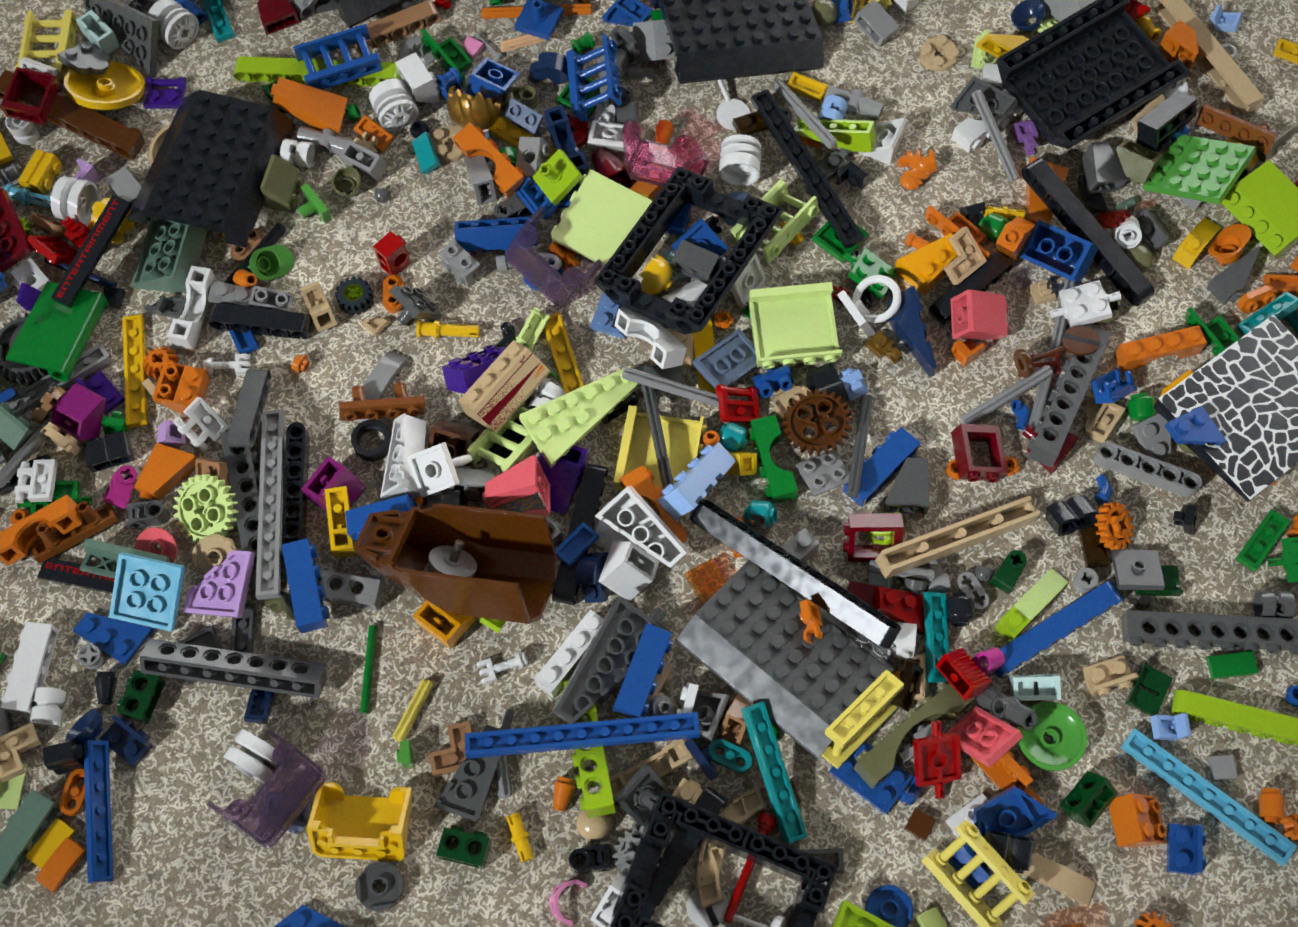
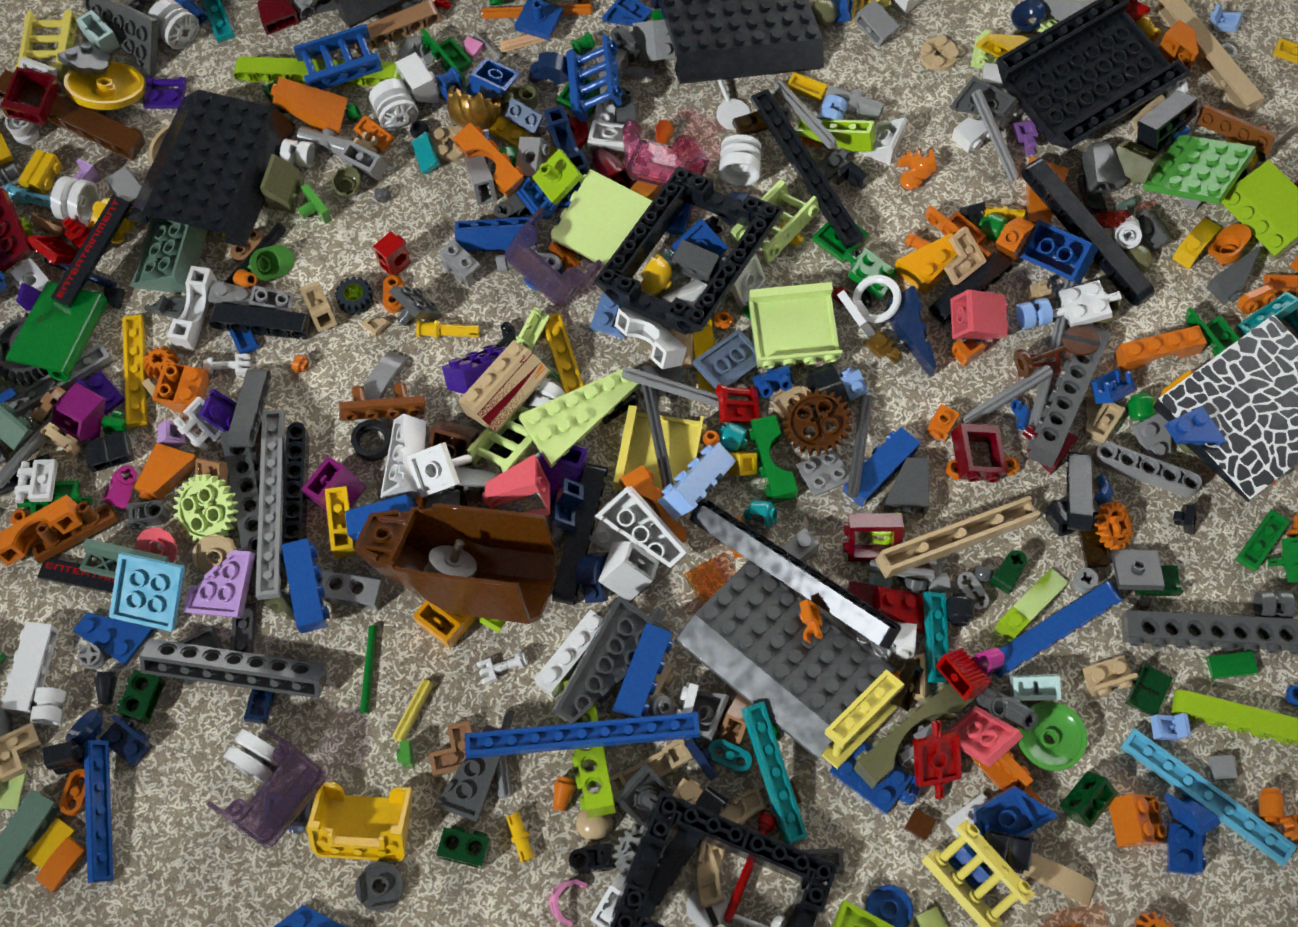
blue tile [555,522,599,568] -> none
none -> dark purple plate [198,389,237,432]
none -> dark blue brick [550,478,584,532]
none -> orange brick [927,404,960,441]
none -> light blue wheel [1015,298,1053,330]
none -> beam [1066,452,1093,531]
none -> blue panel [1164,792,1220,836]

